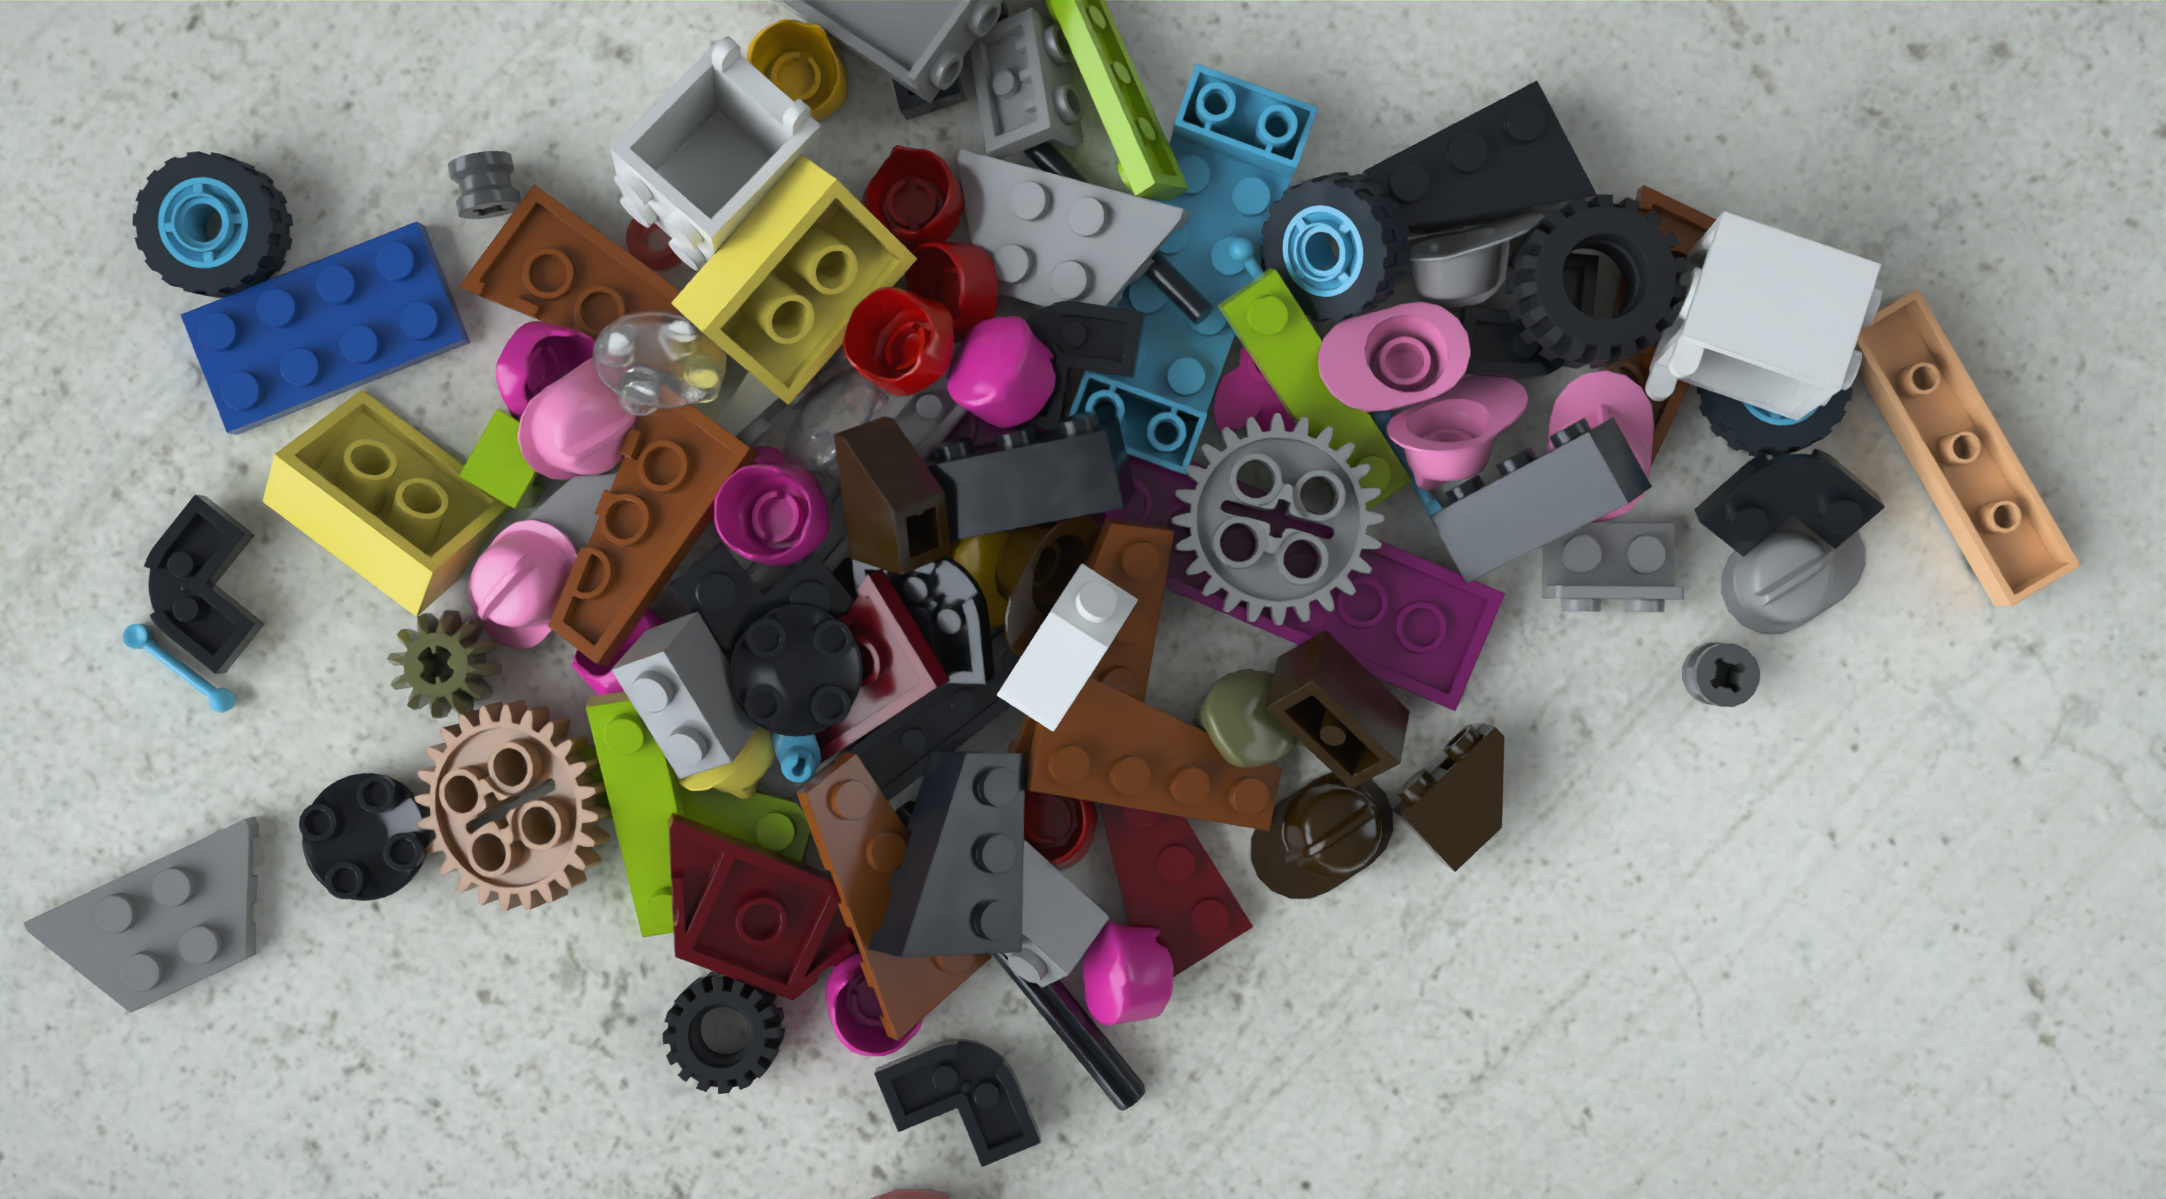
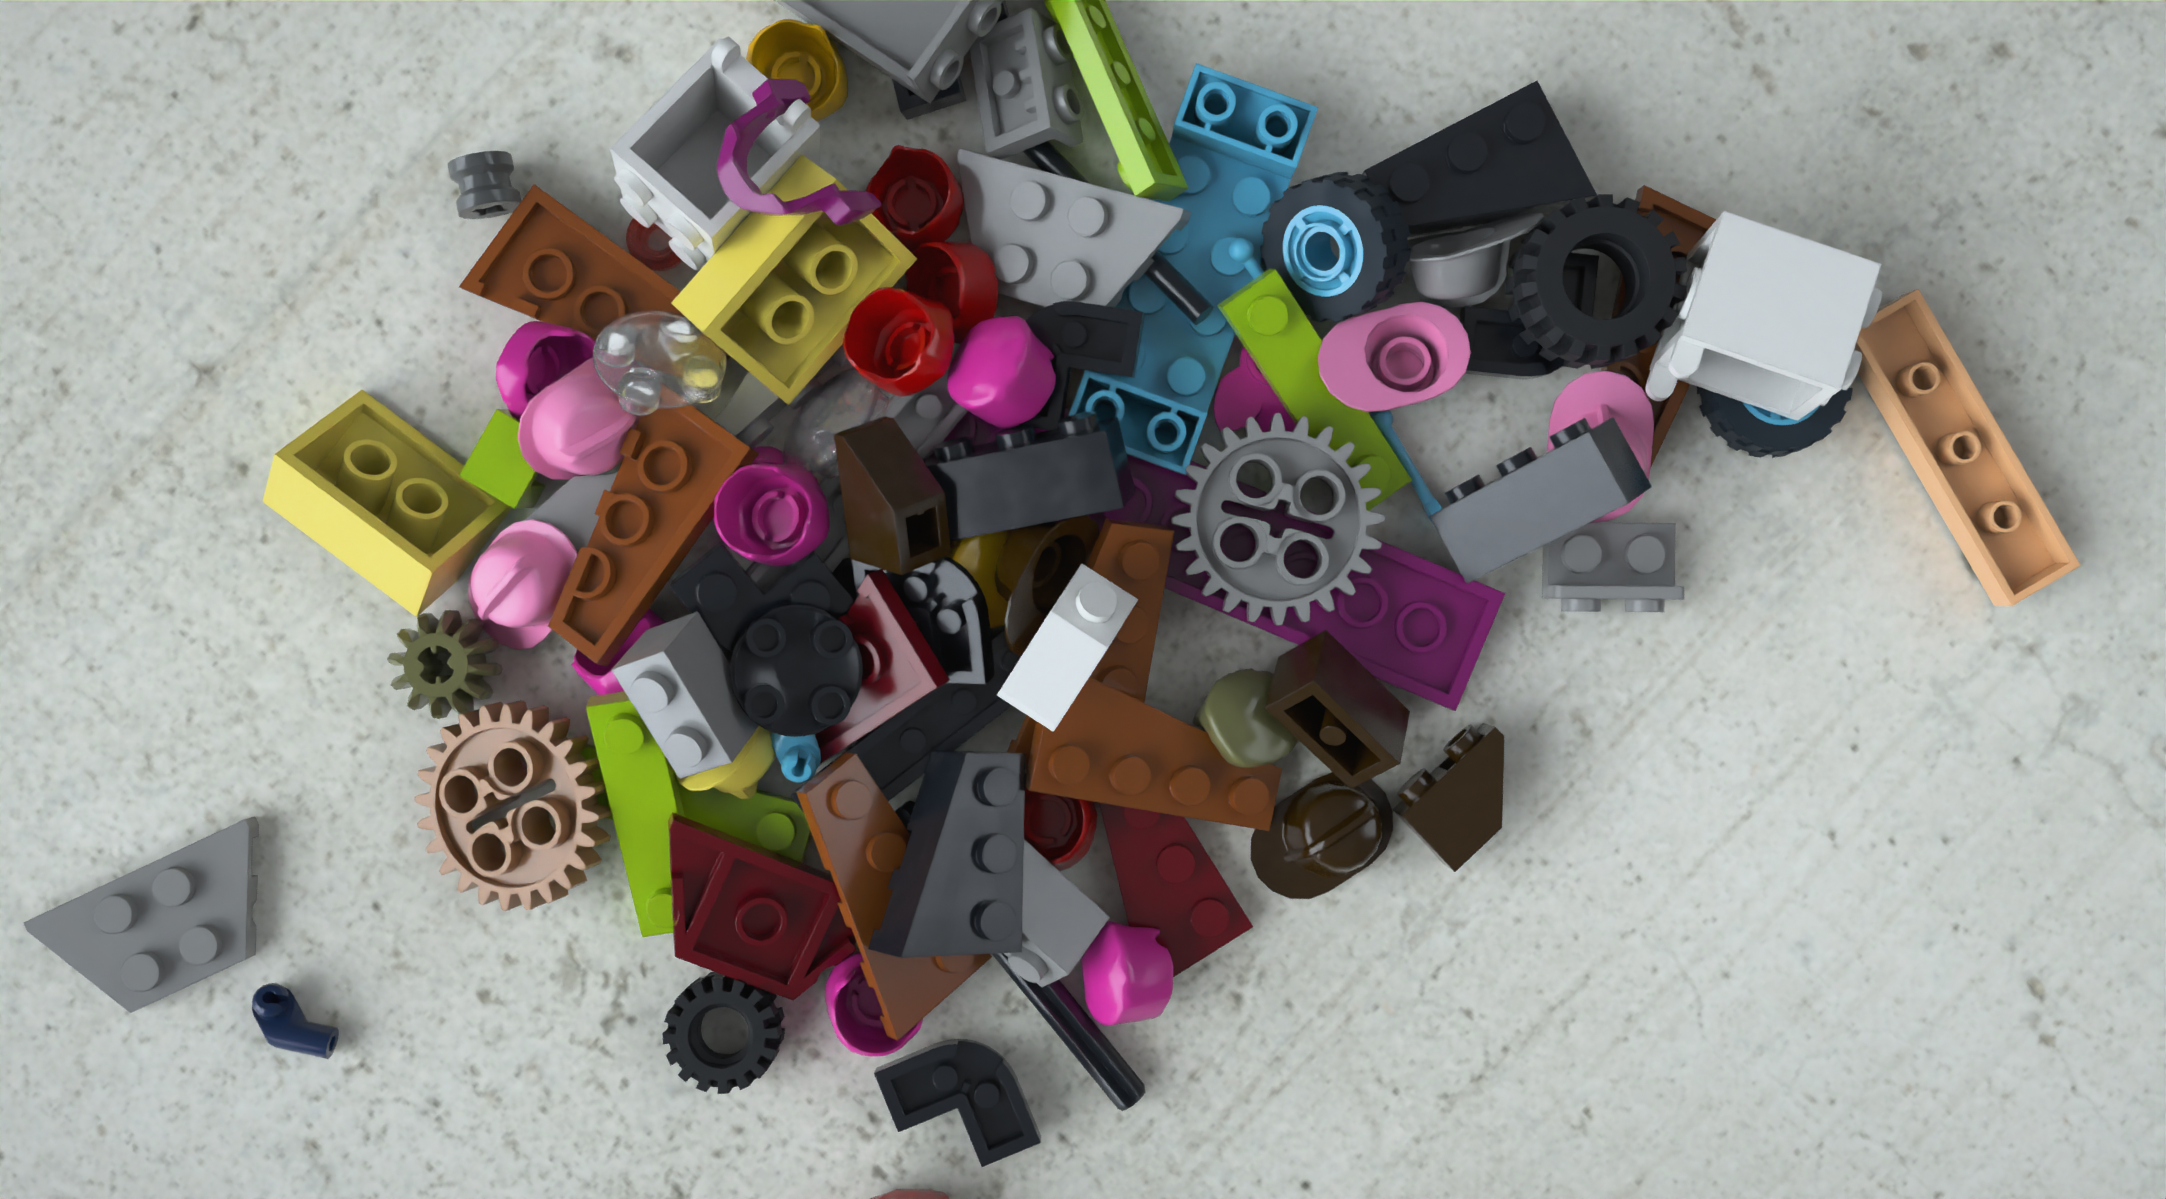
medium azure hinge [123,624,235,713] -> none
black wheel [132,151,293,298] -> none
black plate [144,494,265,674] -> none
blue plate [181,221,471,435] -> none
black dish [299,773,430,901] -> none
bright pink piece [1386,375,1529,491] -> none
dark grey wheel [1682,643,1760,707] -> none
black plate [1694,448,1885,557] -> none
light grey piece [1721,515,1865,634] -> none
none -> dark blue arm [252,983,339,1059]
none -> magenta helmet [717,79,881,225]

